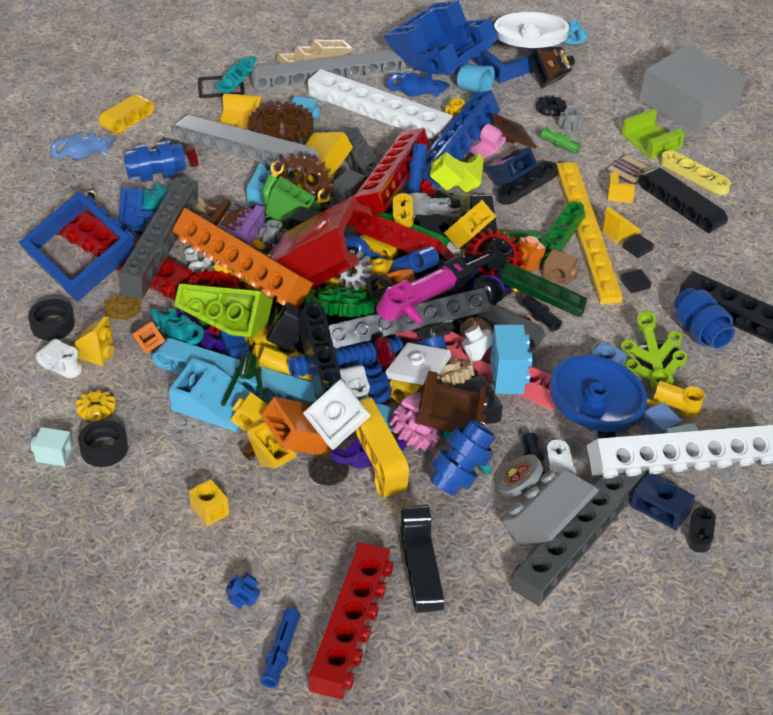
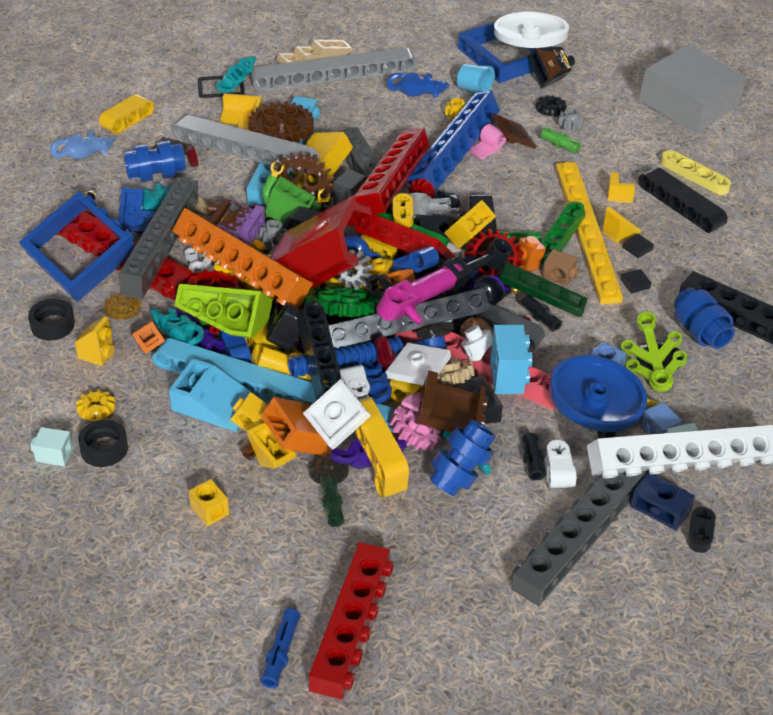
white piece [36,339,82,378] -> none
dark green plant [221,353,264,406] -> none
blue gear [225,572,260,609] -> none
white brick [308,69,453,141] -> none
blue slope [384,0,498,75] -> none
black beam [400,504,444,614] -> none
blue pin [406,143,427,194] -> none
neon yellow arch [430,152,484,193] -> none
dark blue brick [487,147,538,185] -> none
light grey tile [495,454,543,498] -> none
black beam [497,161,558,205] -> none
light grey slope [502,470,598,546] -> none
medium azure dish [563,20,589,44] -> none
piece [605,154,653,185] -> none
lime panel [622,108,685,159] -> none
yellow piece [653,381,705,419] -> none
none -> clear green pin [320,476,345,527]

